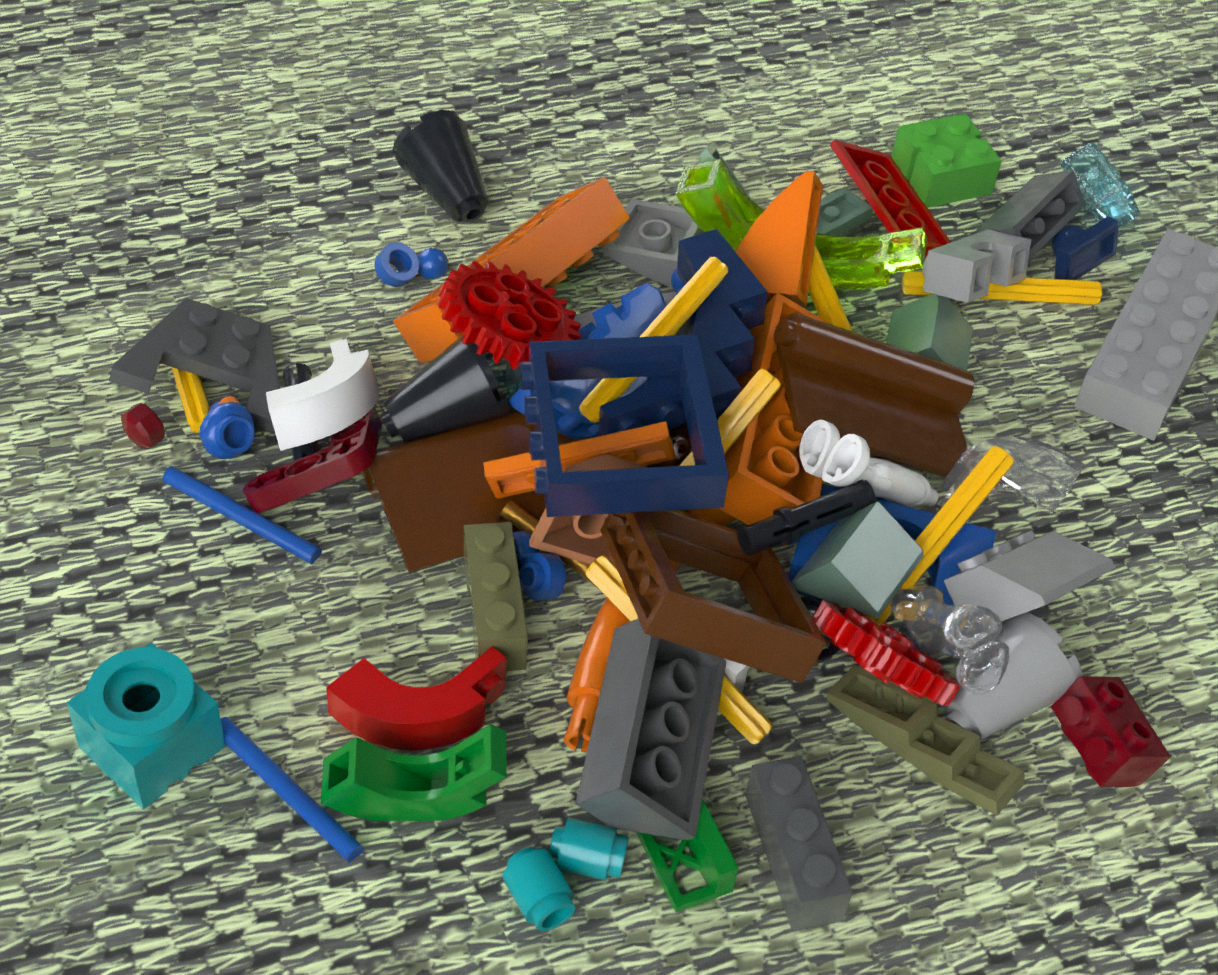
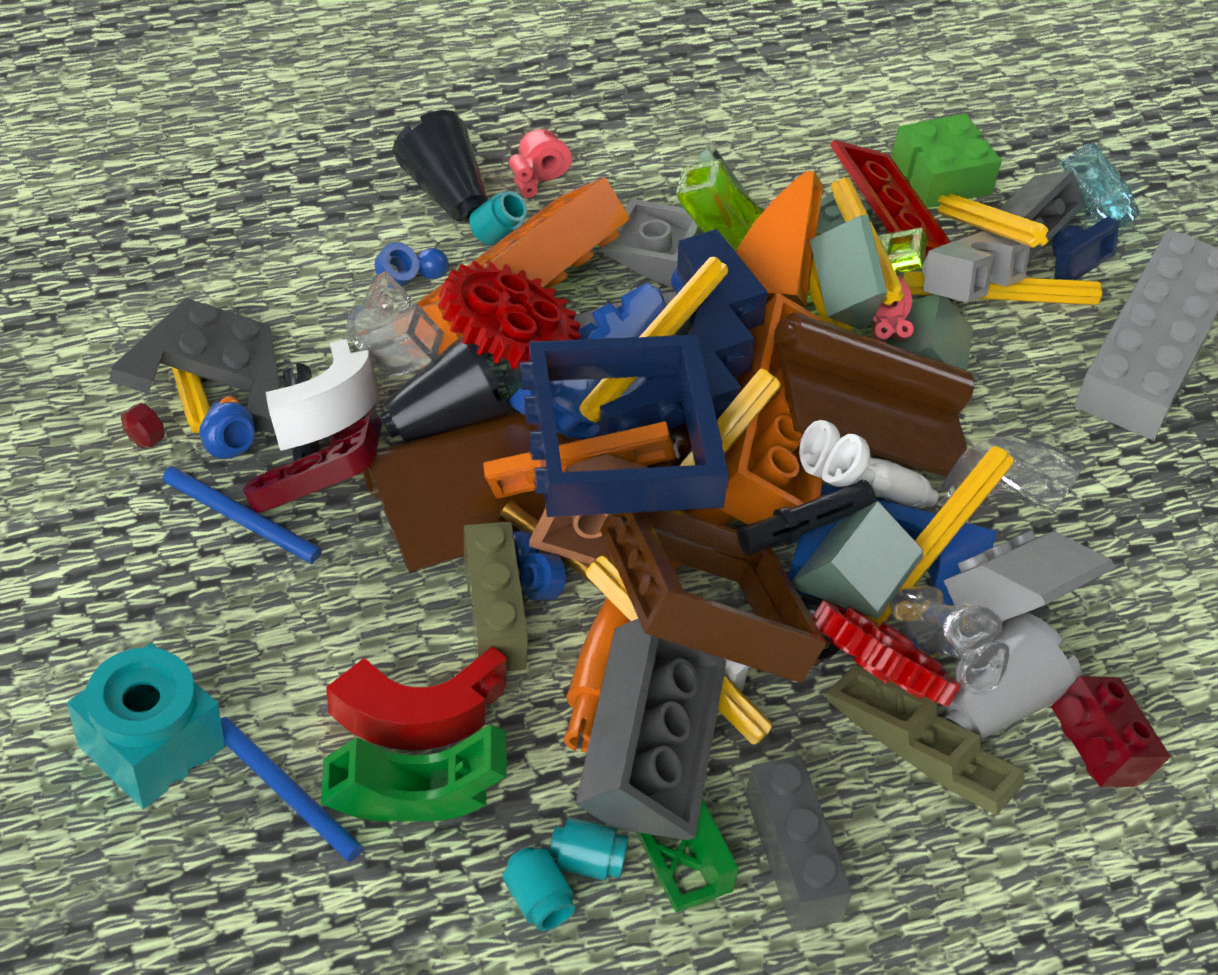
none -> clear arch [346,271,445,376]
none -> teal brick [469,191,527,245]
none -> coral piece [509,129,572,198]
none -> sand green slope [810,215,887,329]
none -> yellow axle [831,177,904,305]
none -> coral piece [870,276,914,342]
none -> yellow axle [937,194,1048,248]

